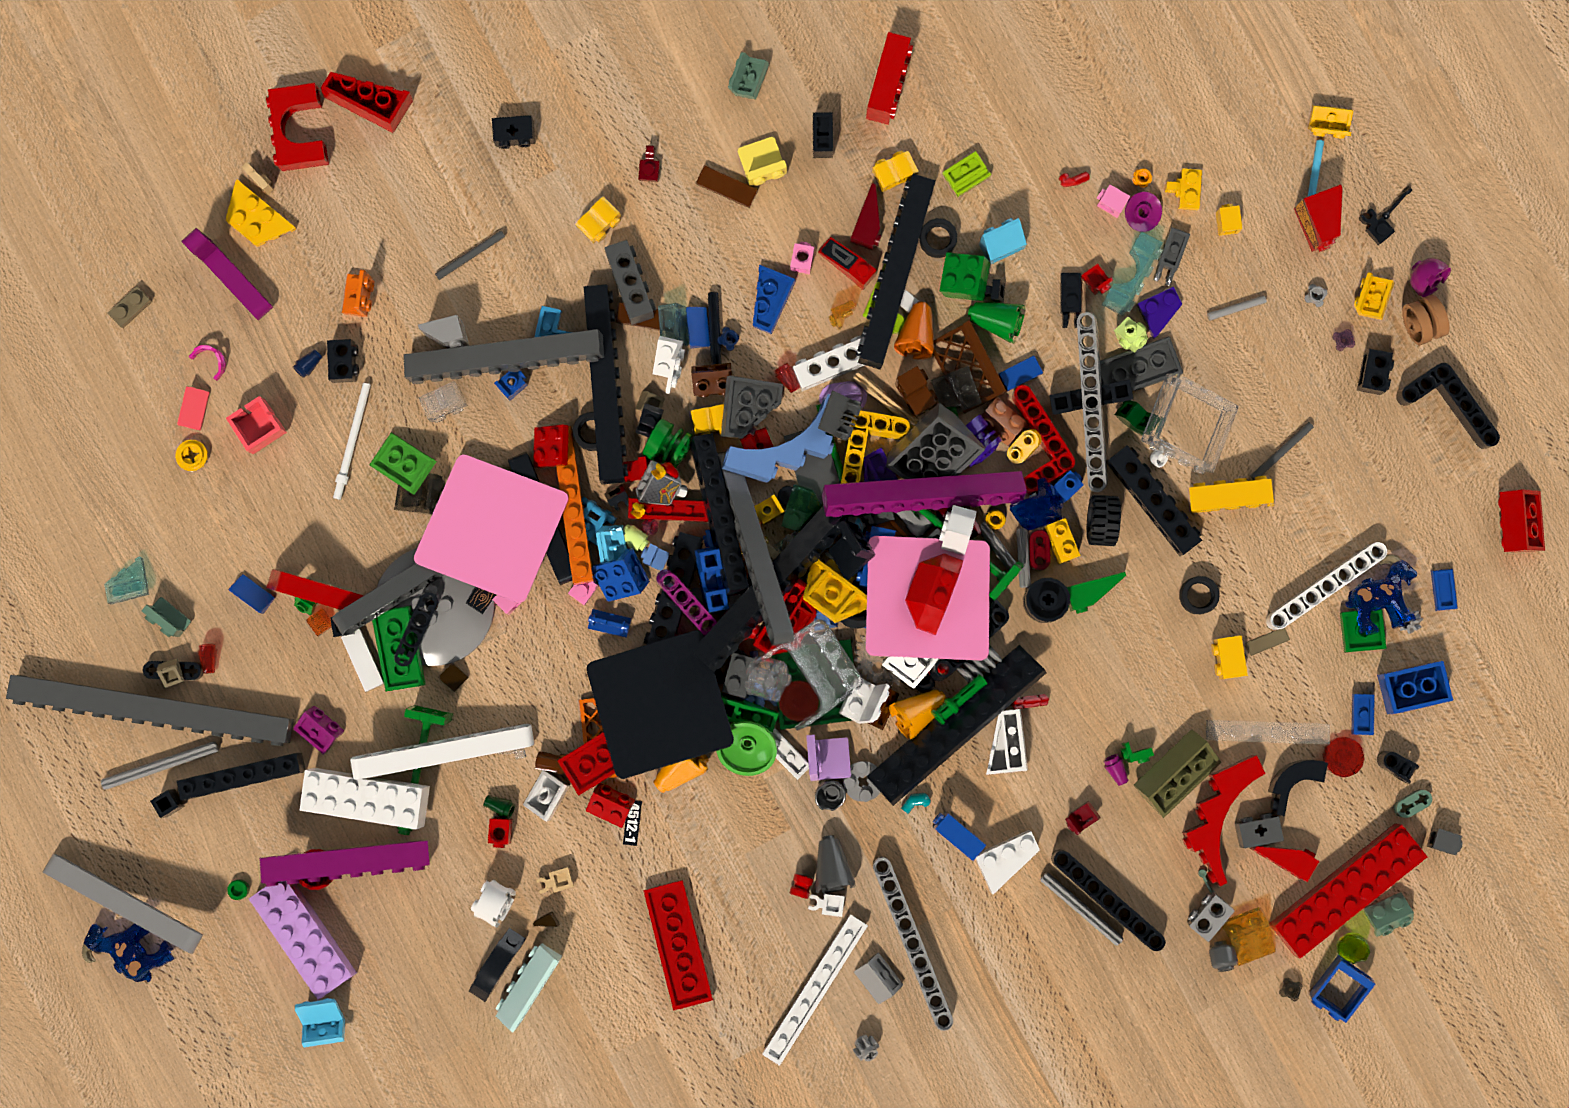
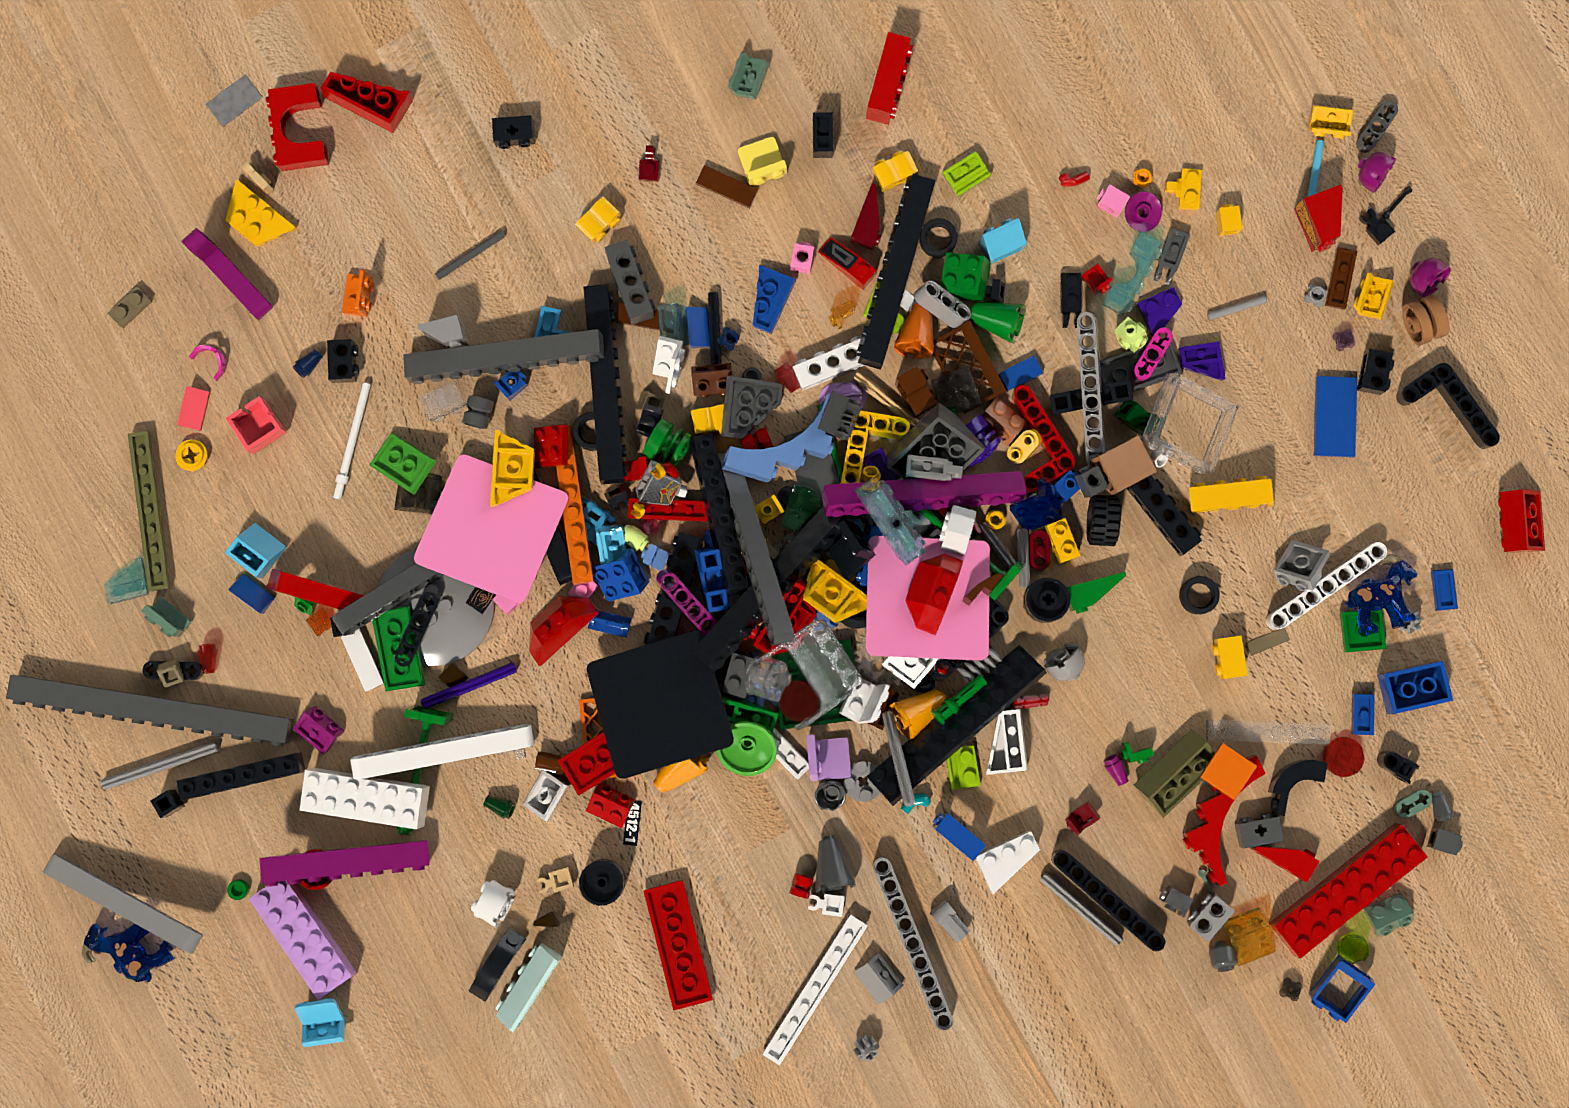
red brick [488,818,513,848] -> none
dark grey bar [1250,422,1314,480] -> none
none -> olive plate [128,431,171,592]
none -> flat silver sticker [206,75,262,126]
none -> medium azure slope [225,523,287,579]
none -> dark purple axle [421,662,517,709]
none -> dark grey wheel [462,395,494,429]
none -> yellow wing [490,430,535,507]
none -> red wedge [529,595,599,667]
none -> black wheel [579,859,626,906]
none -> dark grey plate [742,367,762,381]
none -> clear light blue brick [854,477,927,565]
none -> yellow plate [861,466,881,482]
none -> light grey axle [882,711,915,806]
none -> light grey hinge [905,455,963,481]
none -> light grey beam [914,281,971,328]
none -> light grey piece [930,900,970,942]
none -> lime plate [946,745,981,790]
none -> reddish brown slope [963,573,1003,606]
none -> light grey cylinder [1044,643,1085,681]
none -> dark grey brick [1074,465,1109,498]
none -> medium nougat brick [1091,435,1157,496]
none -> dark pink beam [1133,328,1173,381]
none -> flat silver brick [1159,886,1194,917]
none -> dark purple wing [1178,342,1226,381]
none -> orange tile [1199,743,1257,800]
none -> light grey plate [1274,540,1330,591]
none -> blue tile [1313,376,1357,458]
none -> reddish brown tile [1325,247,1357,310]
none -> dark grey beam [1356,101,1398,153]
none -> magenta cylinder [1358,152,1396,193]
none -> dark grey cone [1431,791,1454,822]

